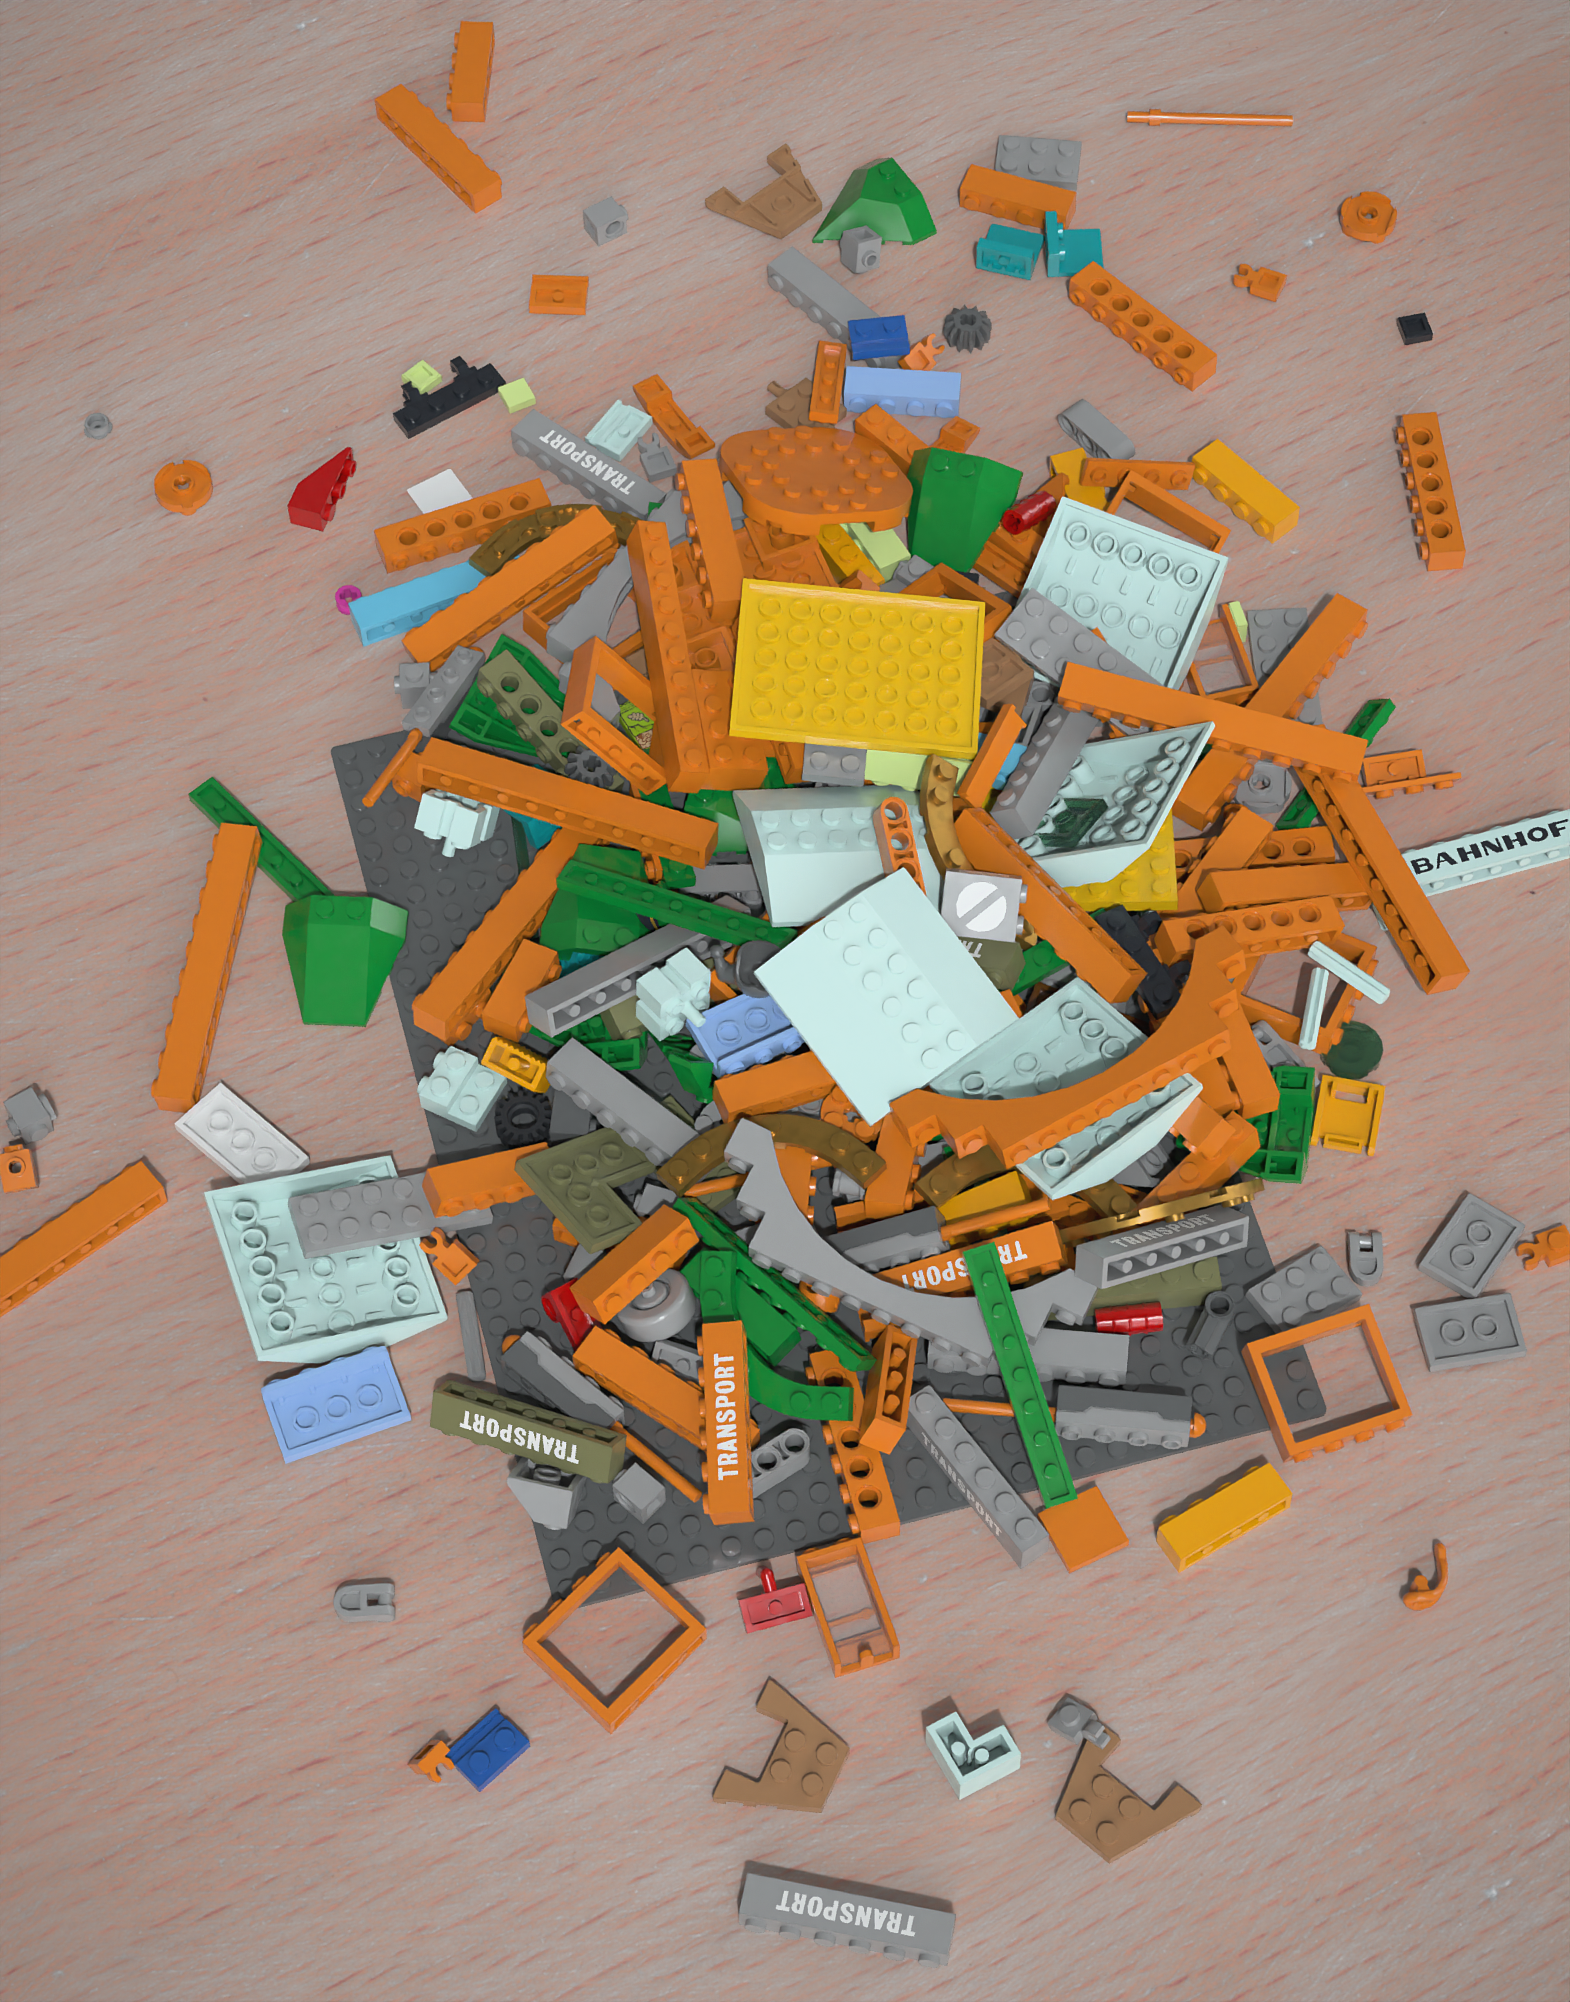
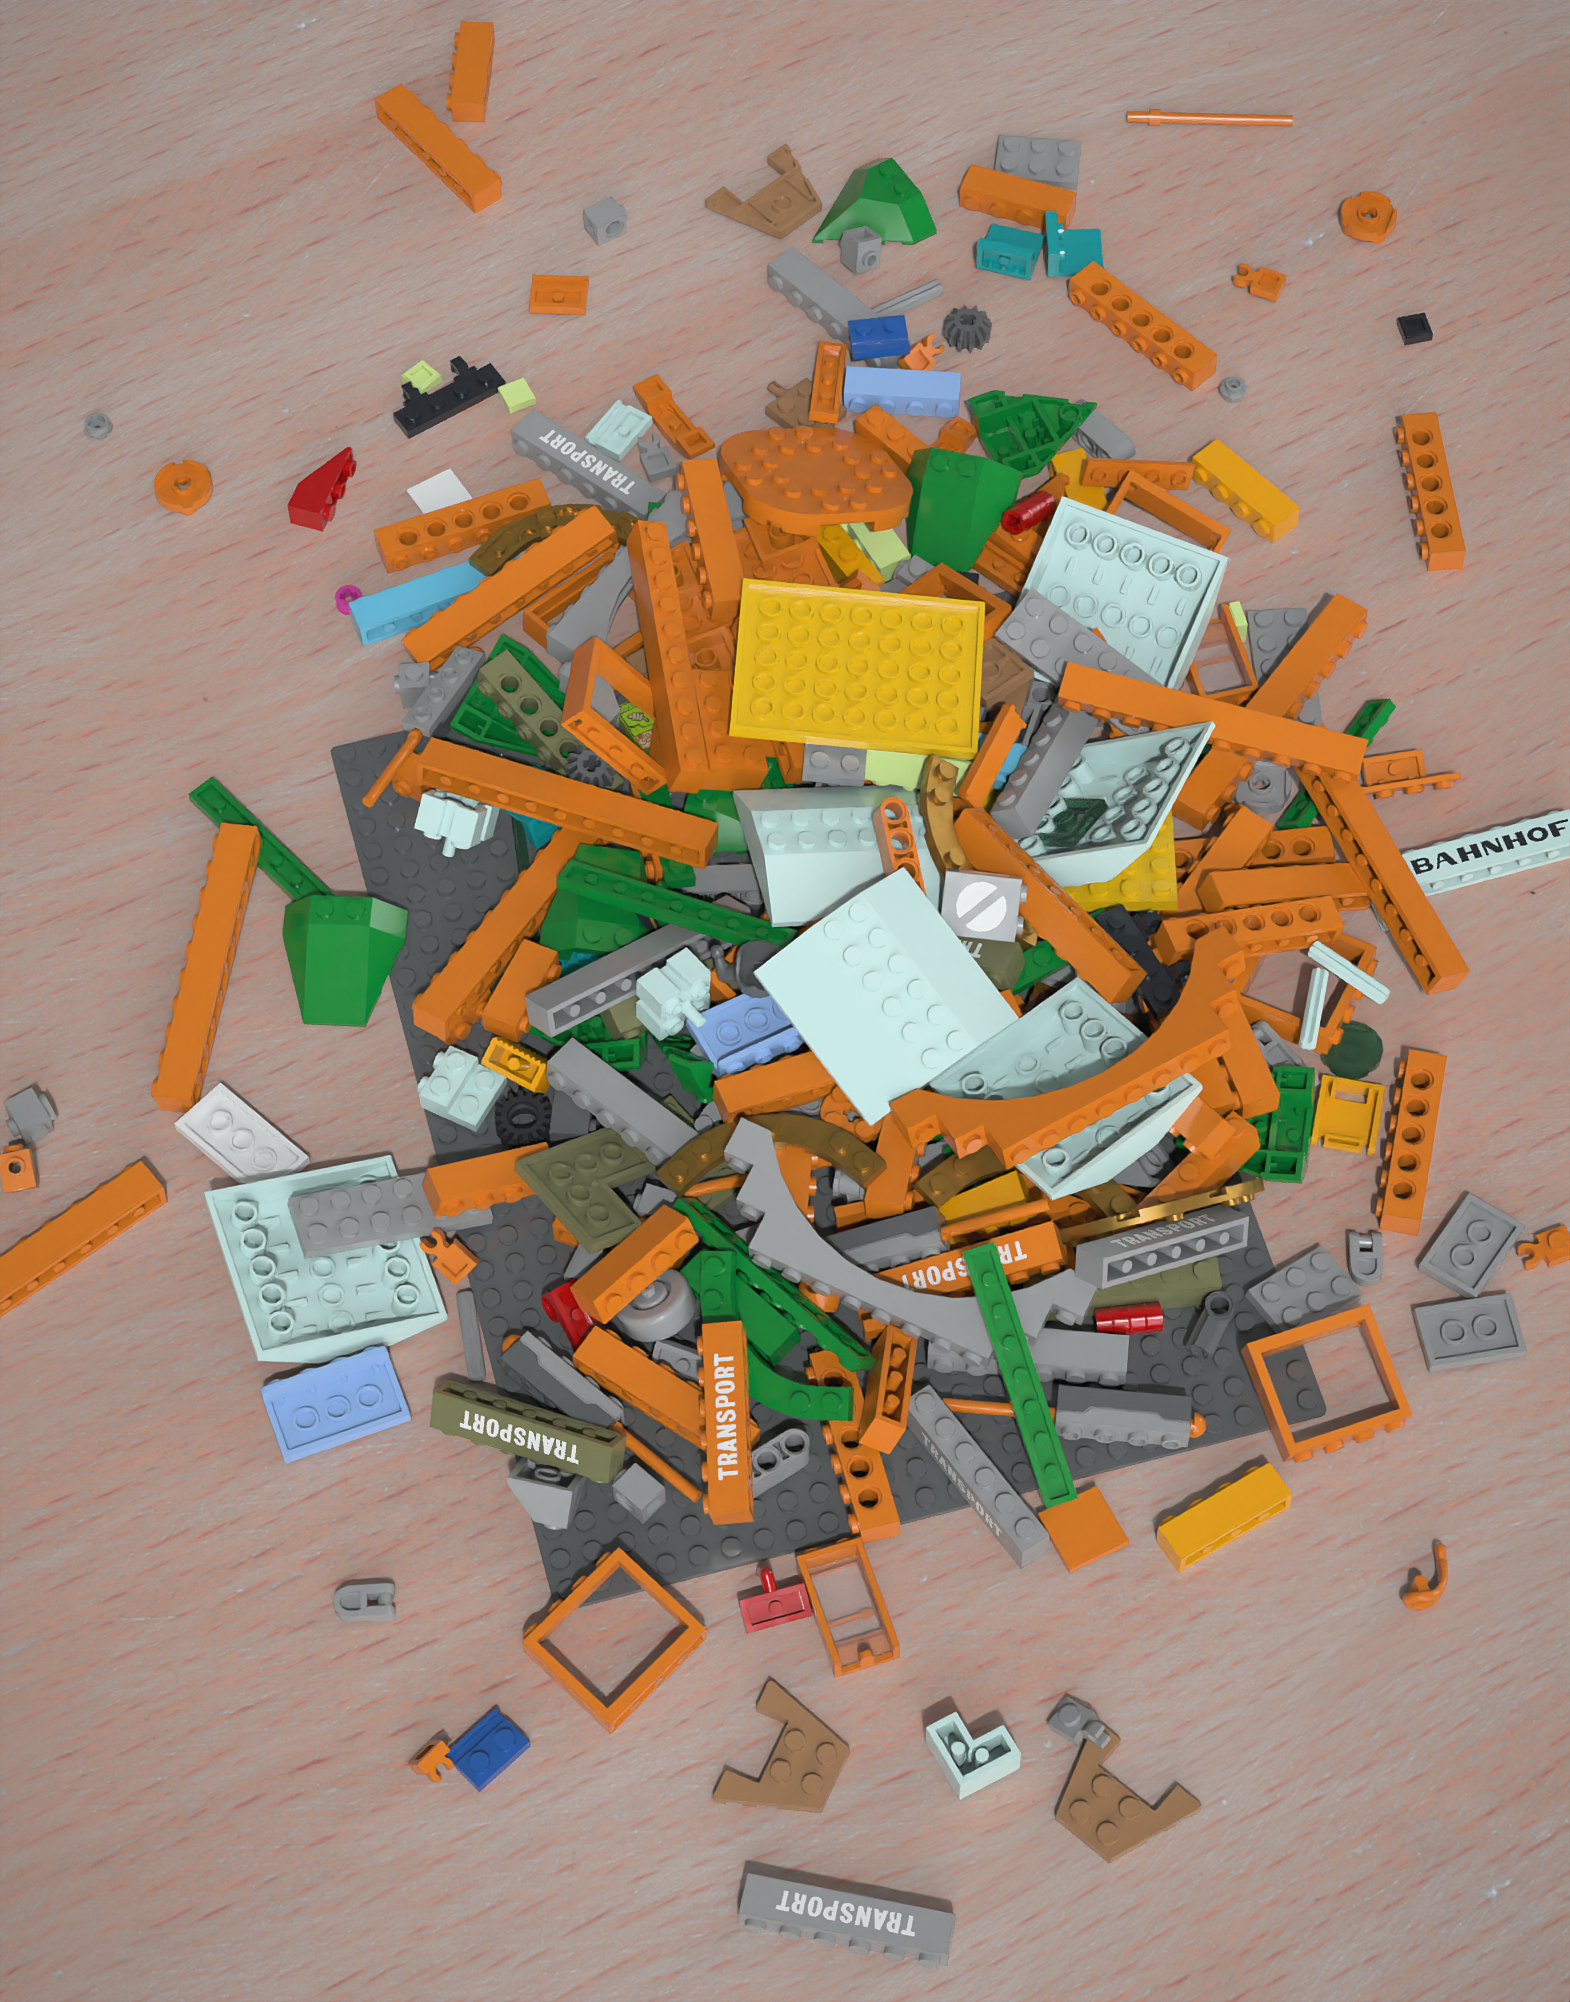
none -> light grey axle [870,279,944,317]
none -> green wedge [968,390,1097,480]
none -> light grey plate [1220,377,1248,403]
none -> orange brick [1375,1049,1447,1236]

